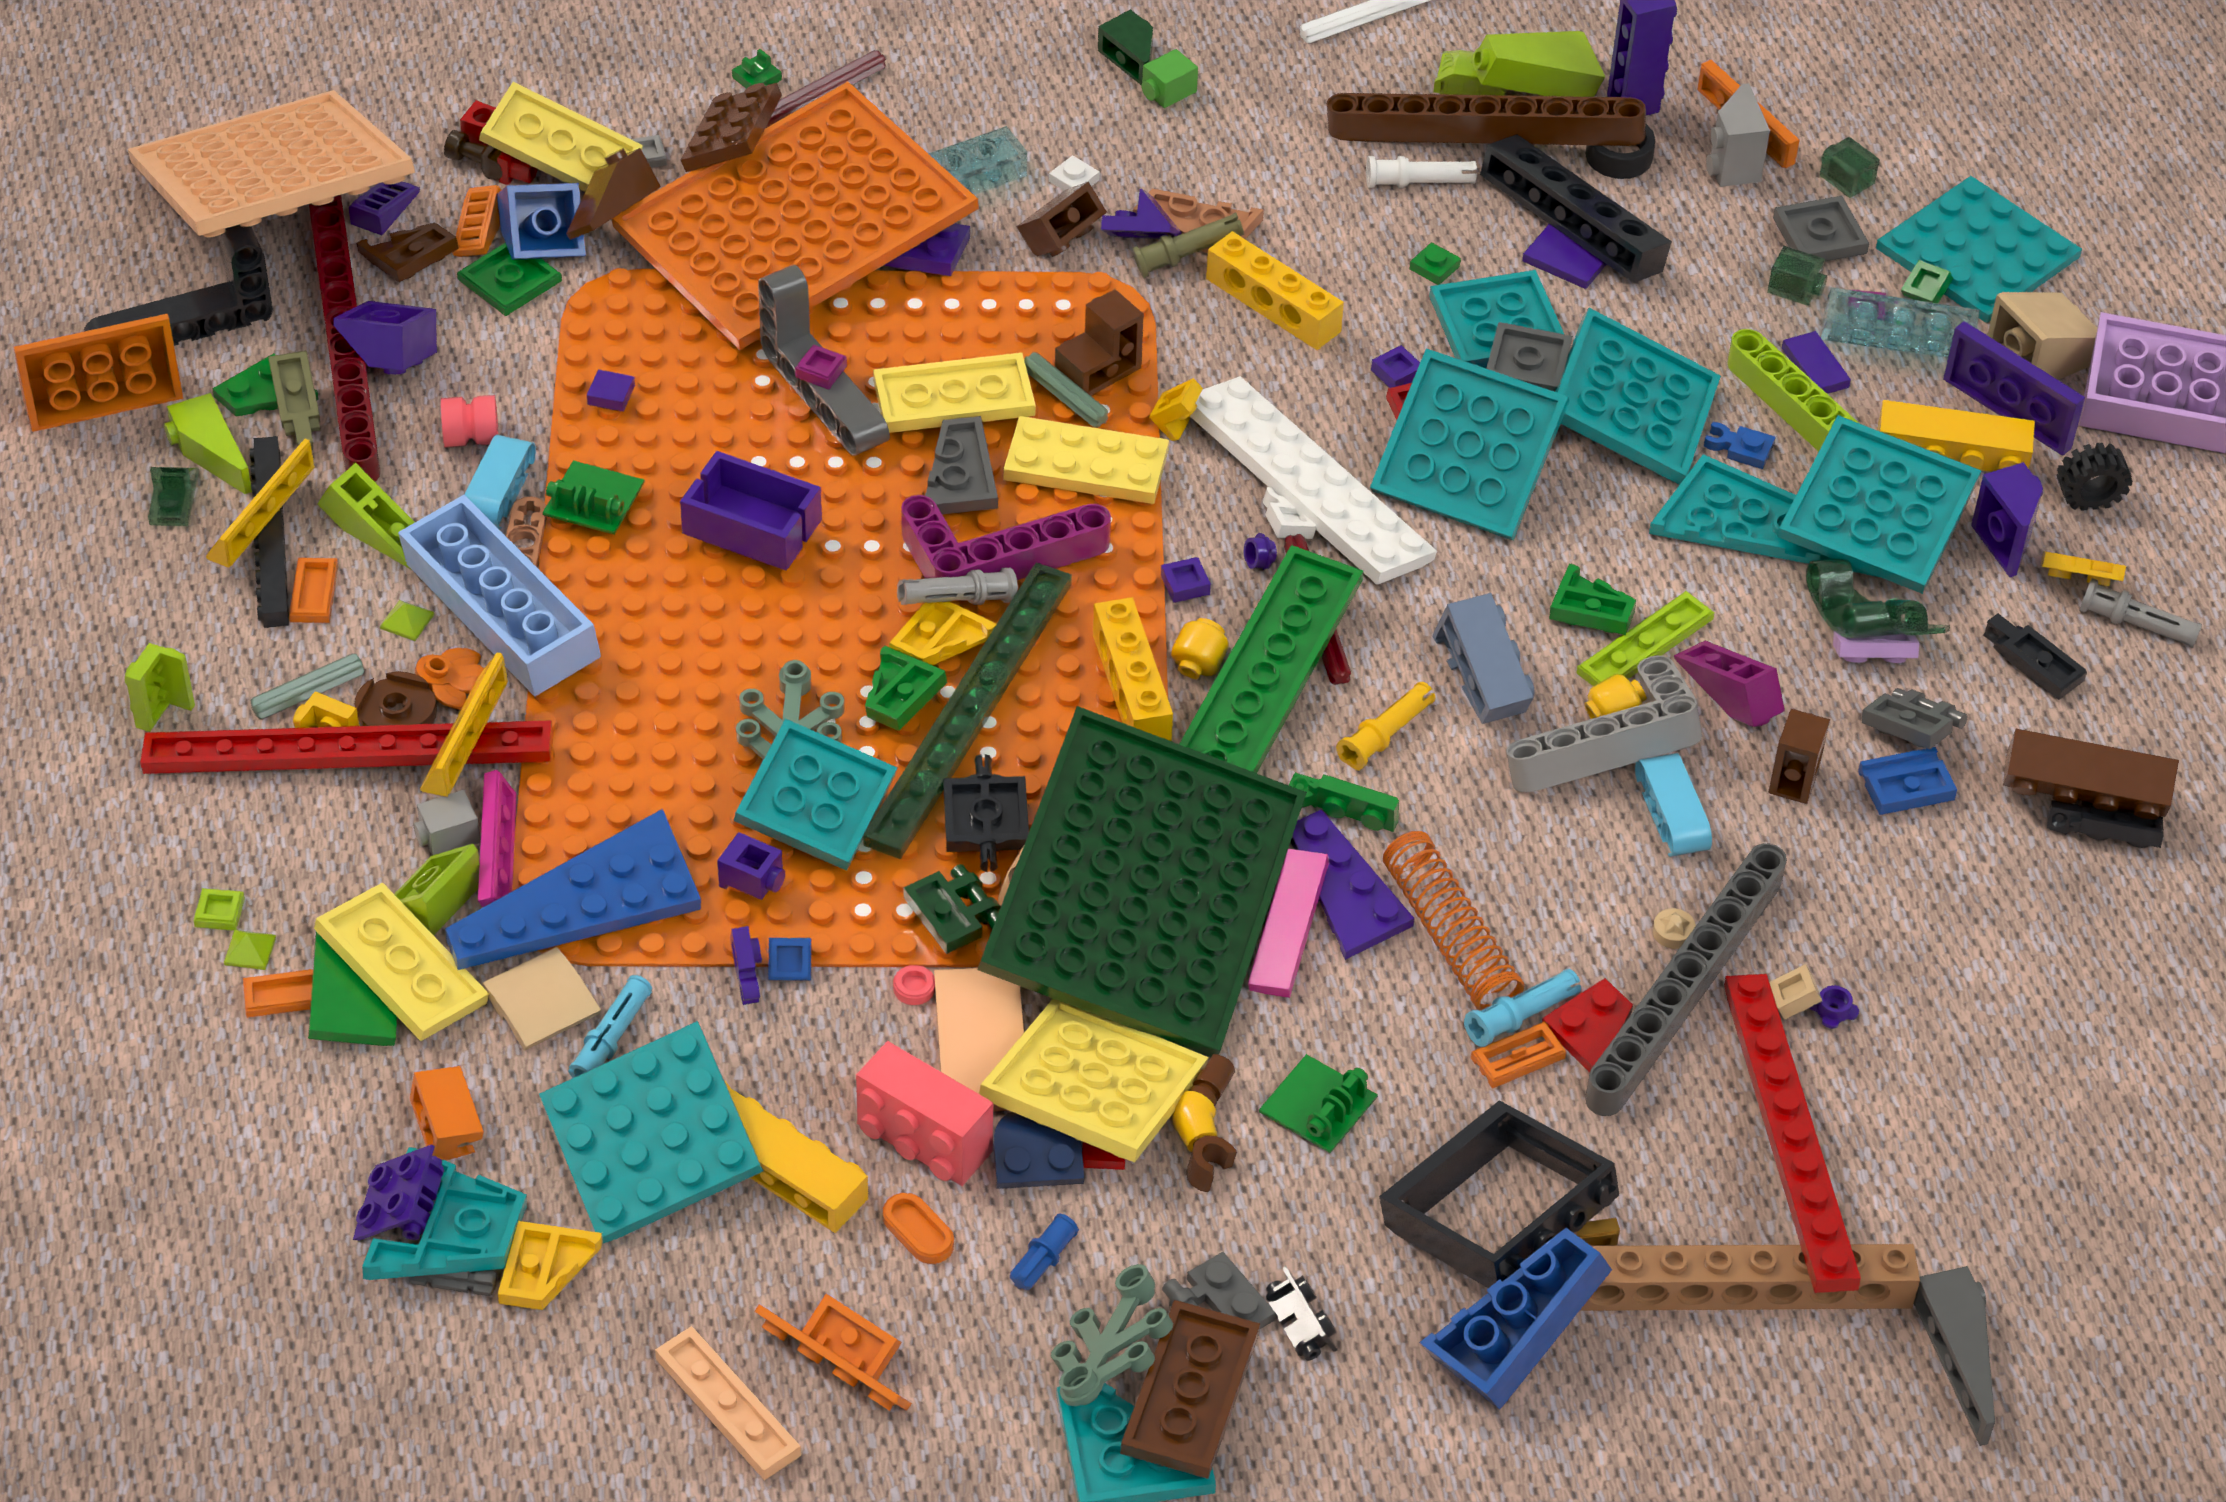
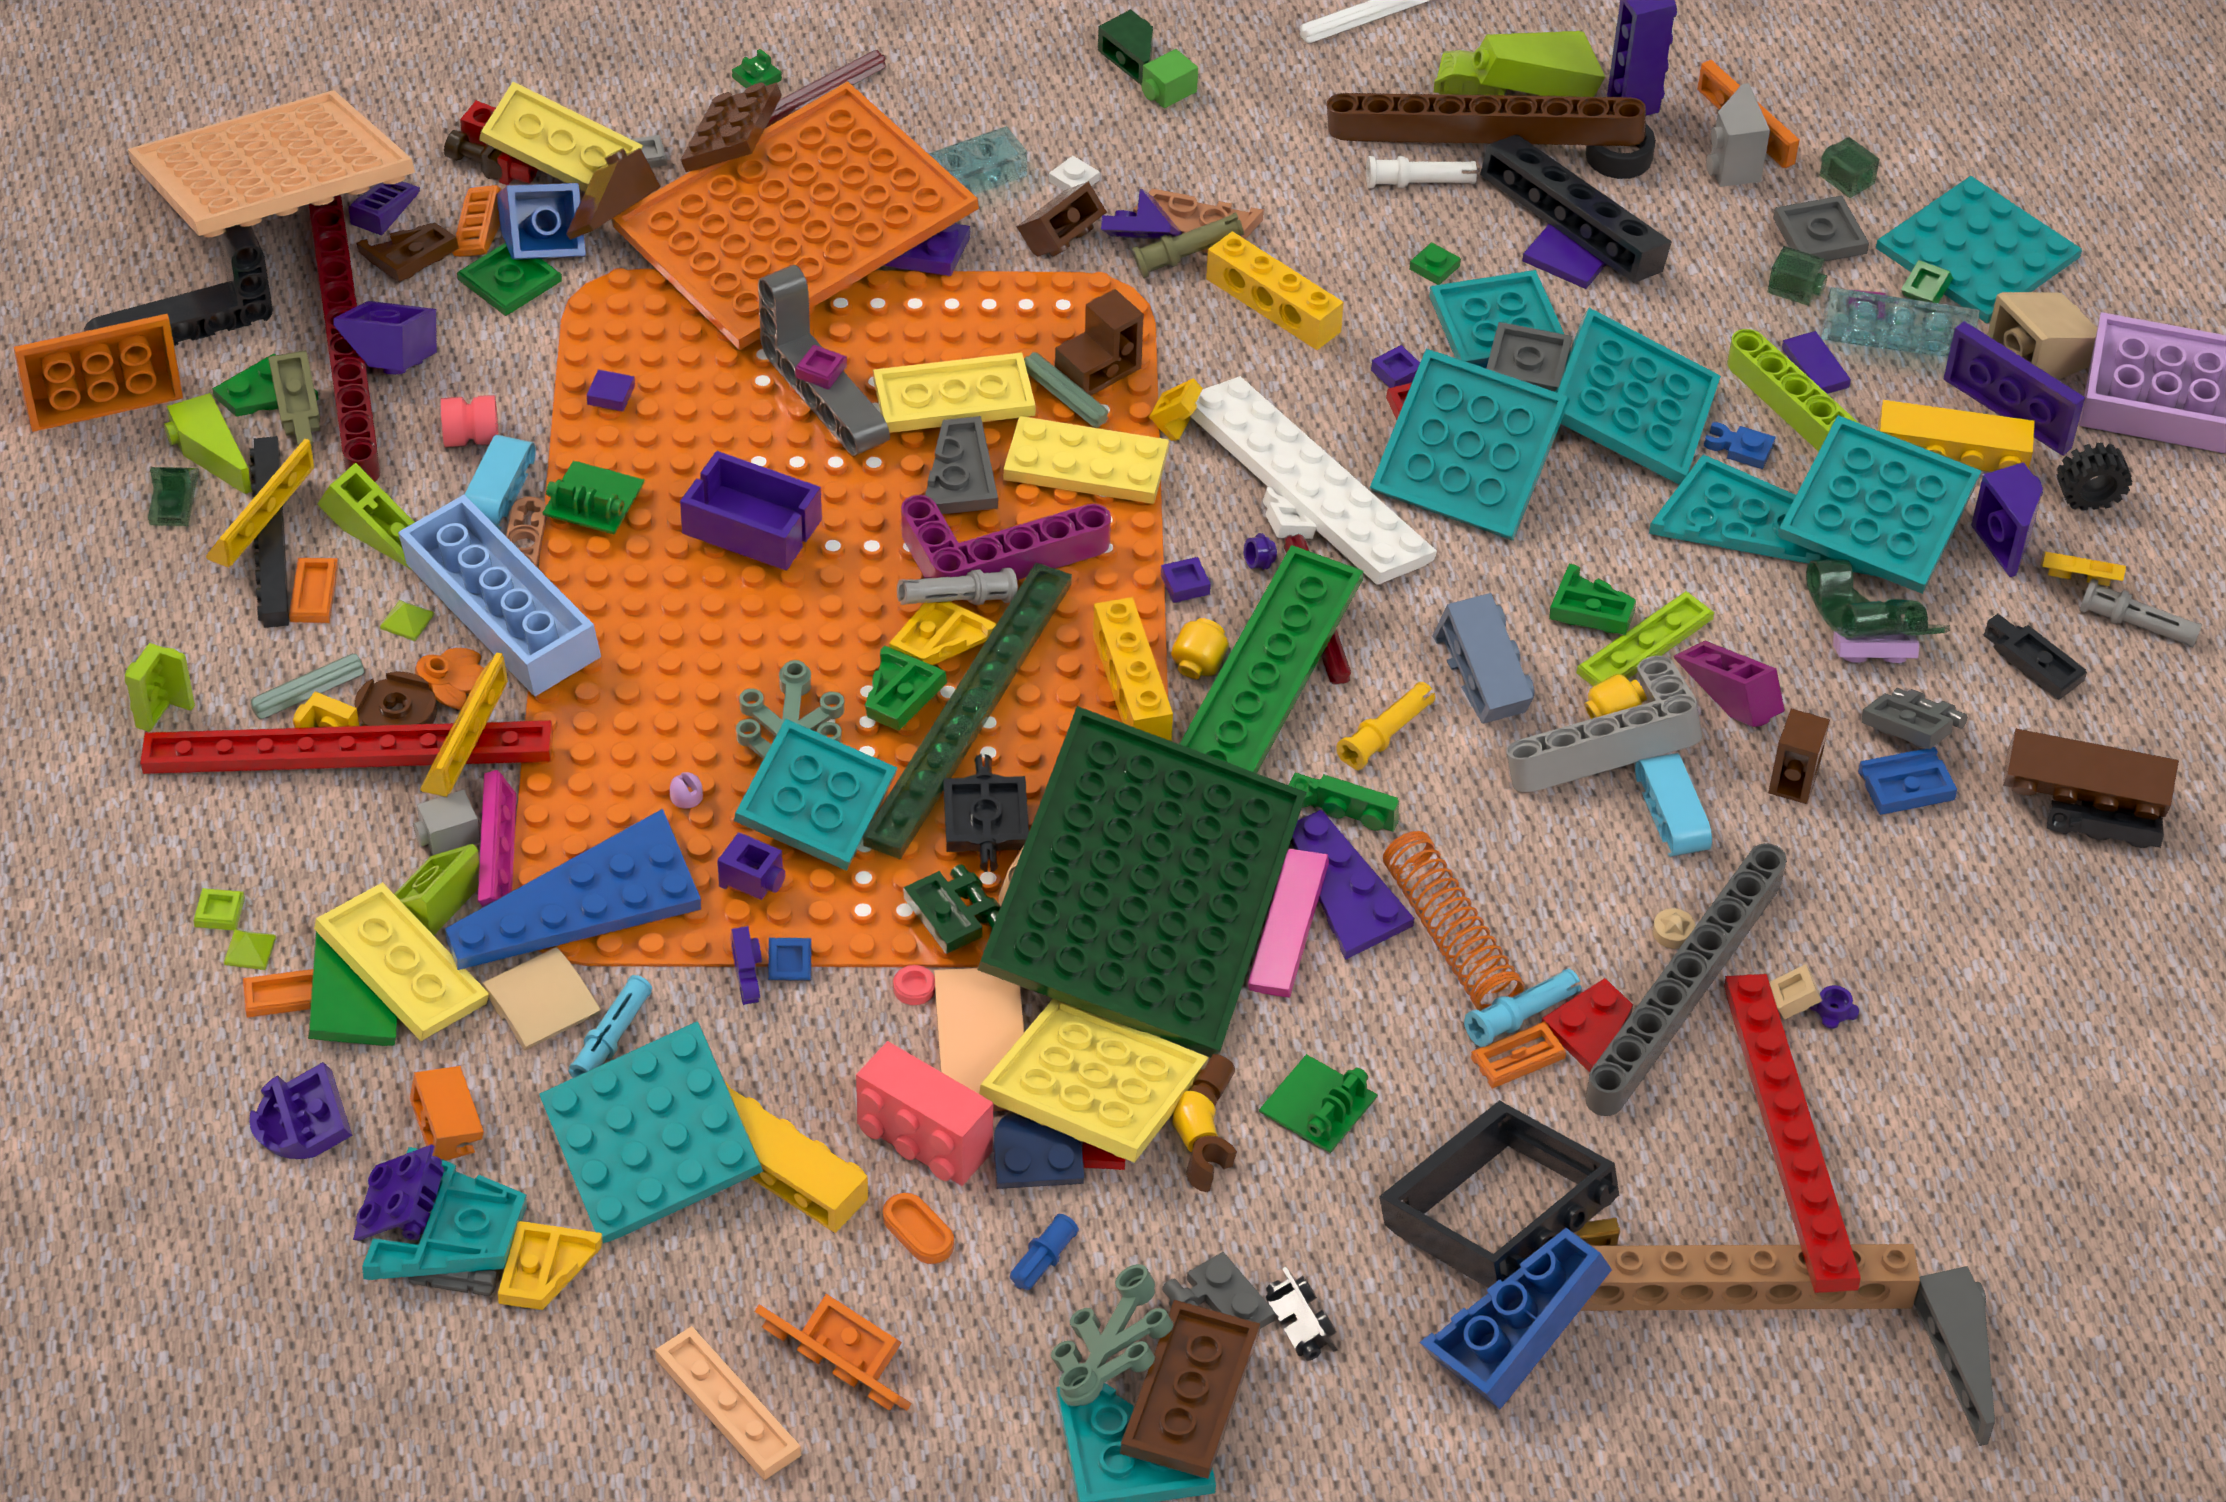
none -> dark purple slope [249,1062,353,1159]
none -> lavender hinge [670,772,703,809]

